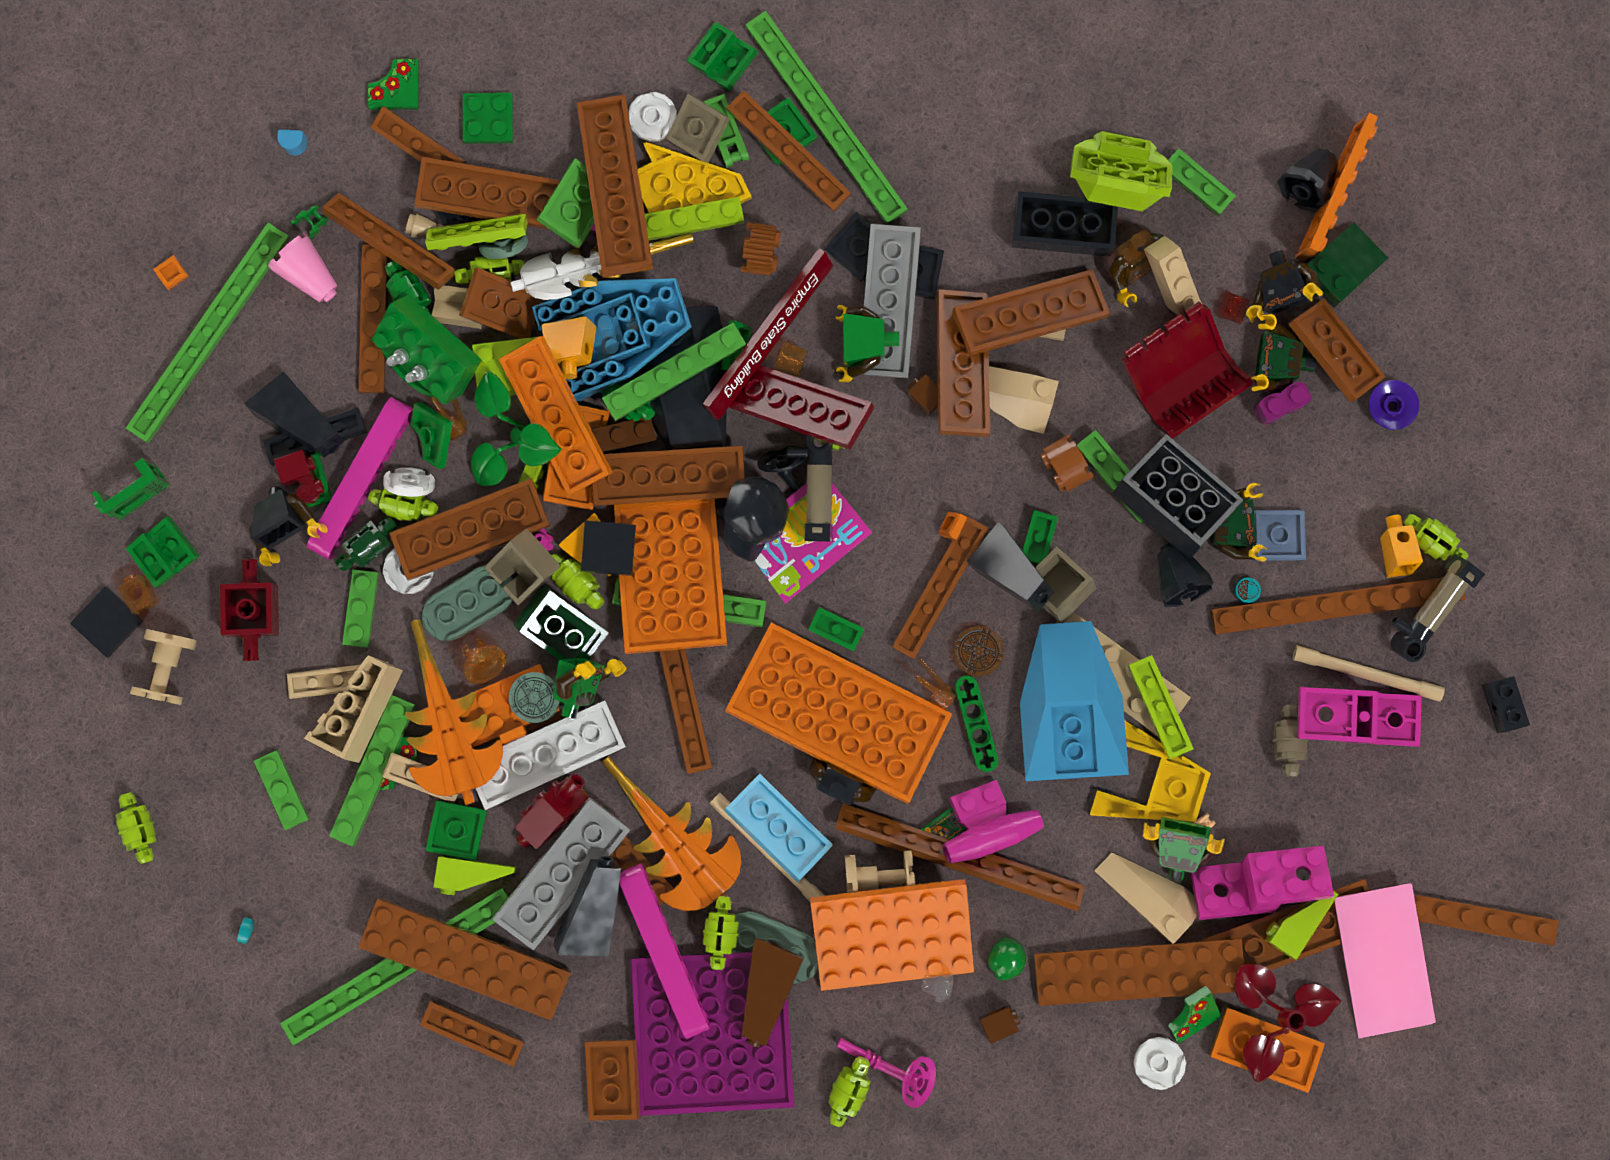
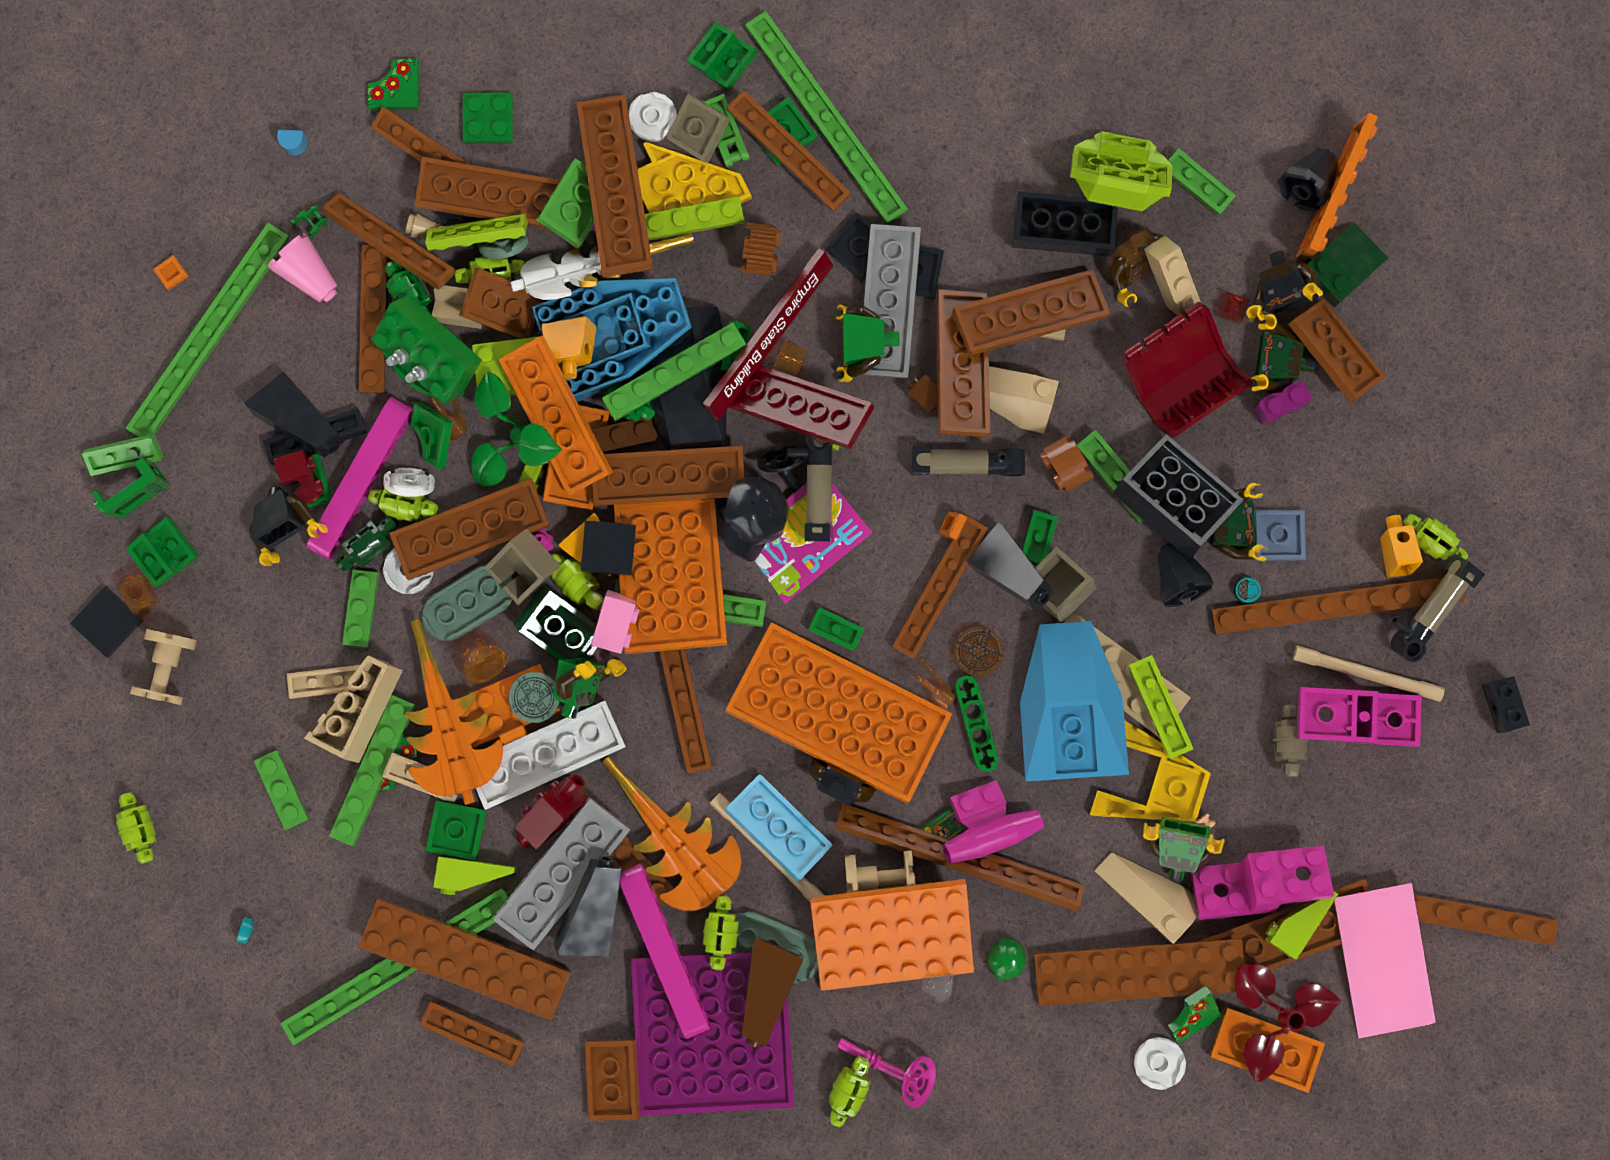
dark red brick [220,559,279,661] -> none
reddish brown brick [979,1005,1021,1044] -> none
dark purple dish [1368,380,1419,430] -> none
none -> bright green plate [81,434,163,476]
none -> bright pink slope [591,590,639,654]
none -> piece [911,447,1025,477]

